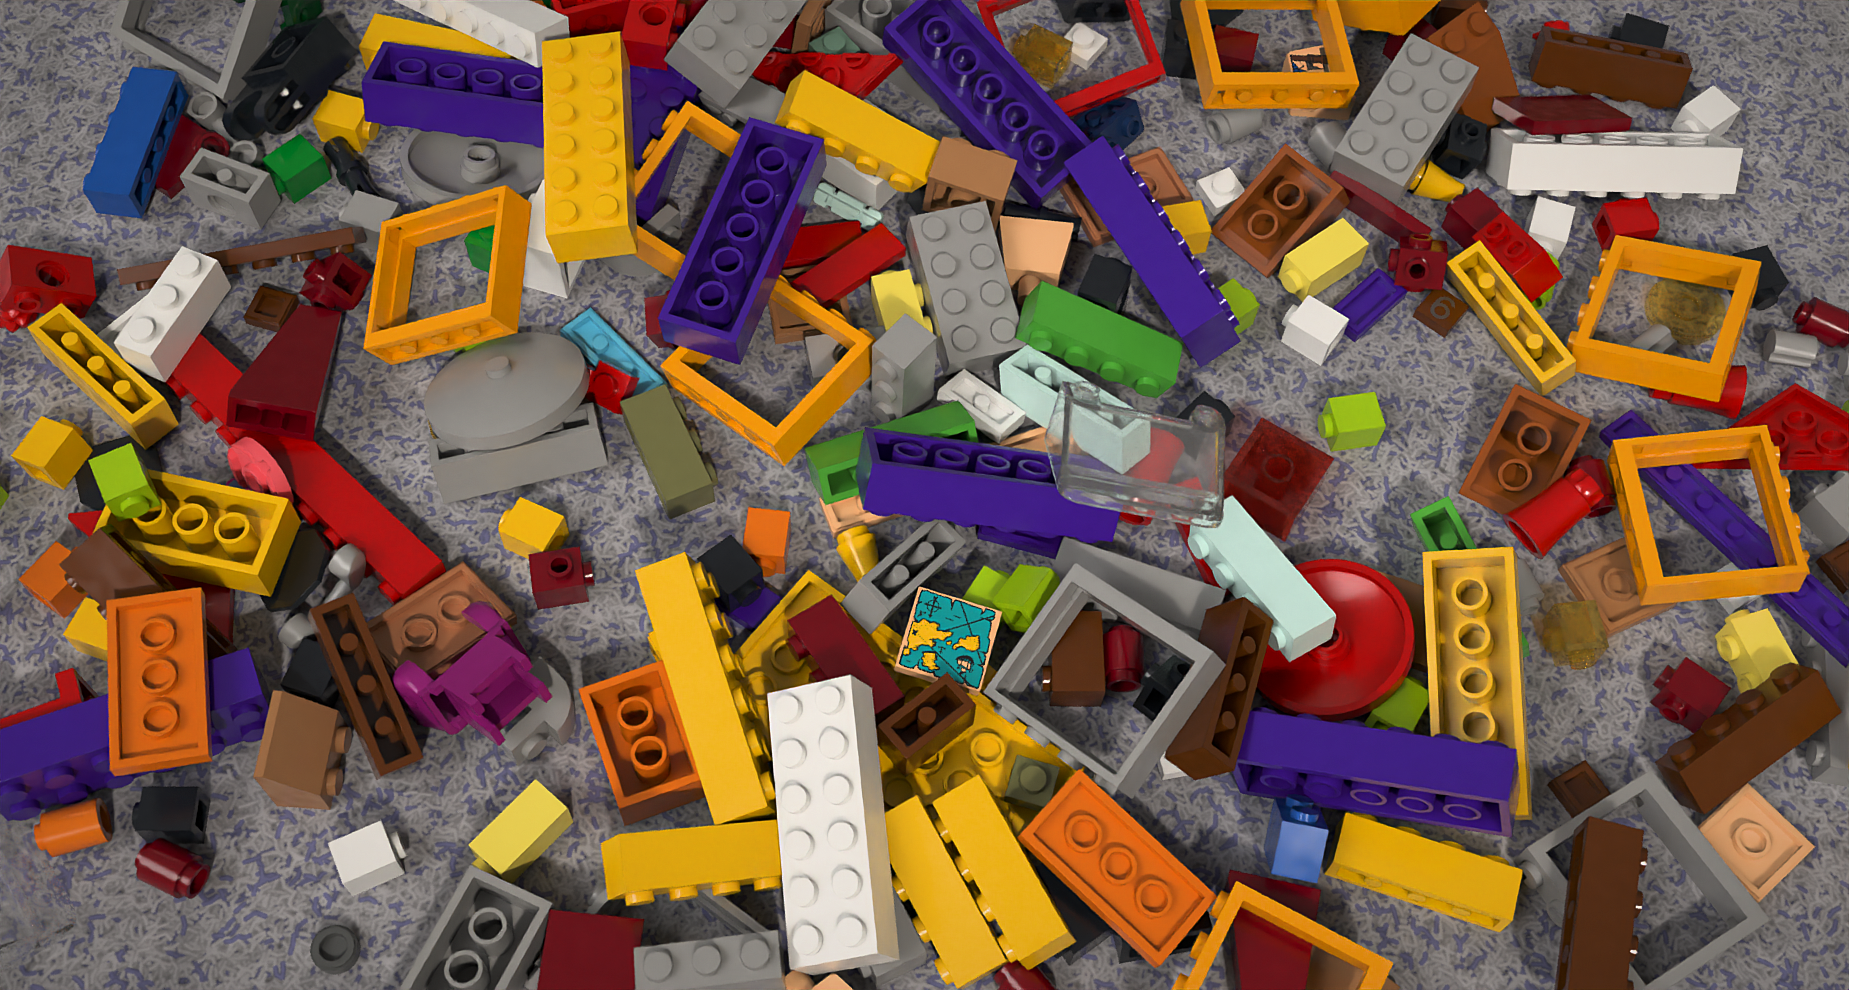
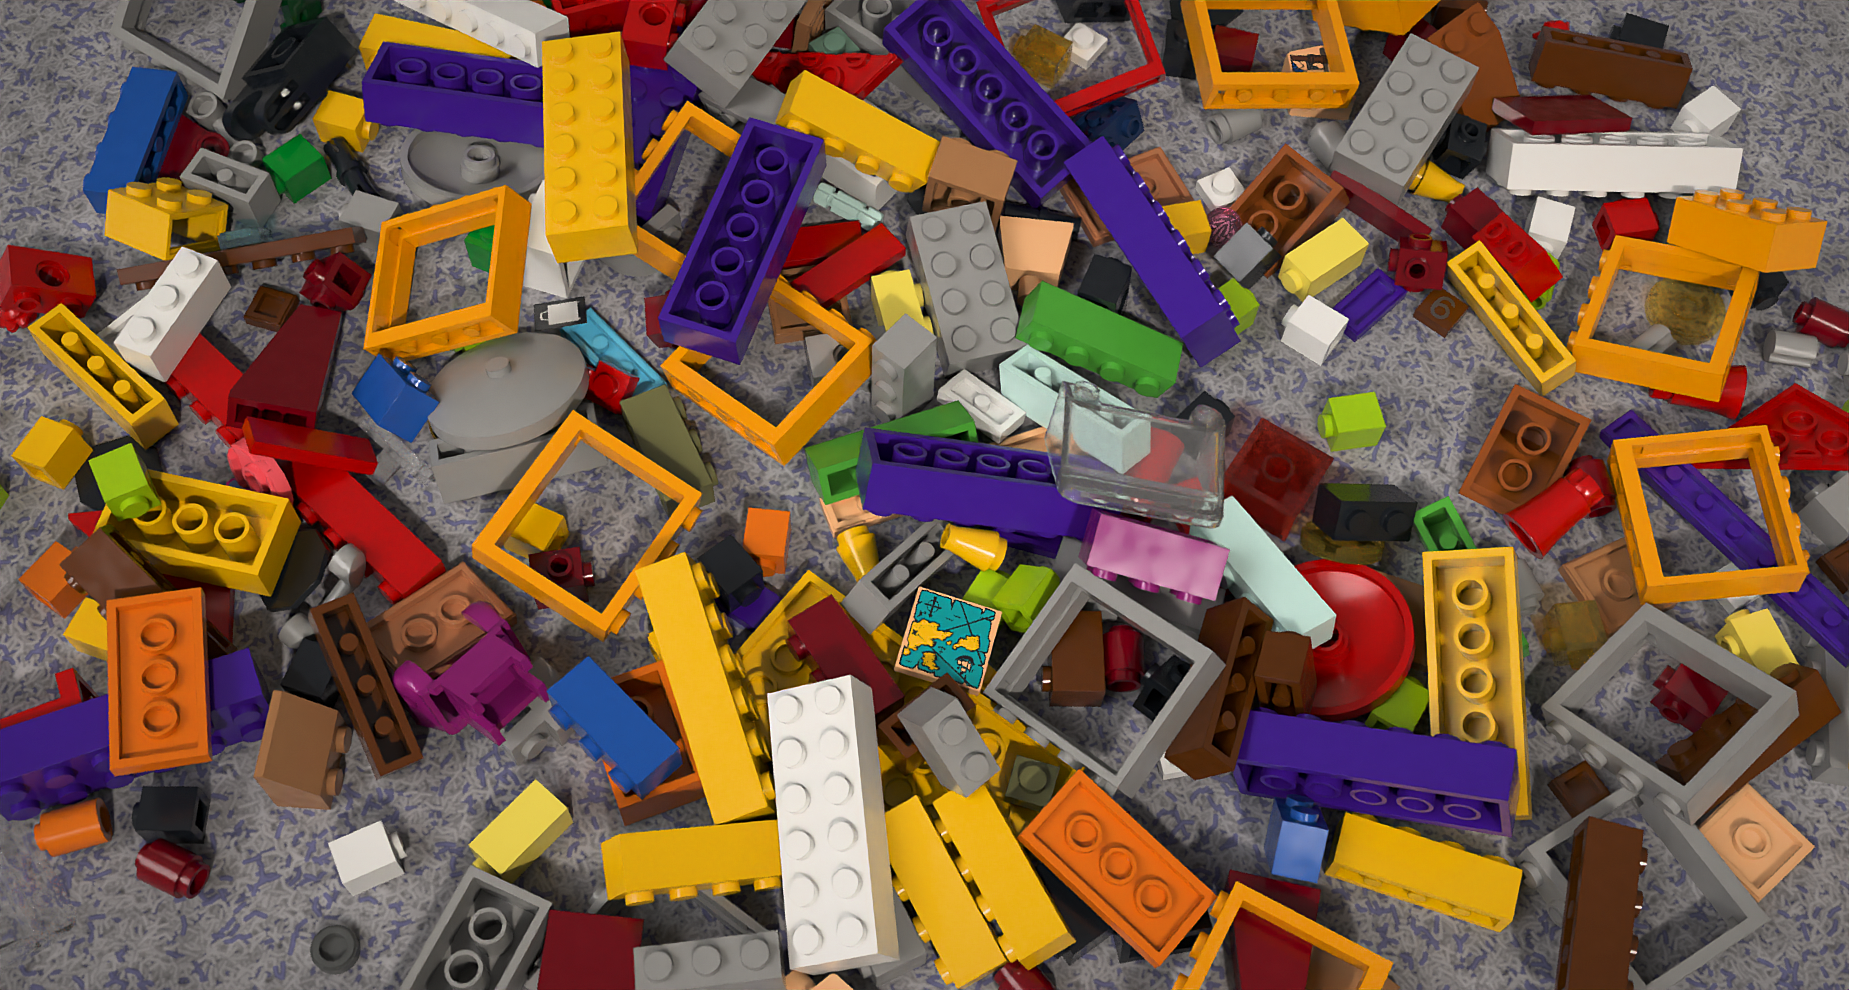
none -> yellow piece [104,177,228,261]
none -> clear light blue tile [217,227,273,250]
none -> red tile [242,416,378,475]
none -> blue brick [352,353,440,443]
none -> clear tile [358,414,436,488]
none -> light orange window [472,410,703,643]
none -> sticker [534,296,587,331]
none -> blue brick [547,656,683,800]
none -> light grey brick [897,687,1001,798]
none -> yellow cone [940,523,1007,572]
none -> brick [1078,508,1230,605]
none -> clear pink tile [1207,207,1243,248]
none -> brick [1214,223,1282,289]
none -> reddish brown brick [1254,630,1317,717]
none -> clear yellow tile [1299,520,1385,565]
none -> black brick [1312,483,1418,542]
none -> light grey window [1541,602,1799,826]
none -> light orange brick [1667,188,1828,273]

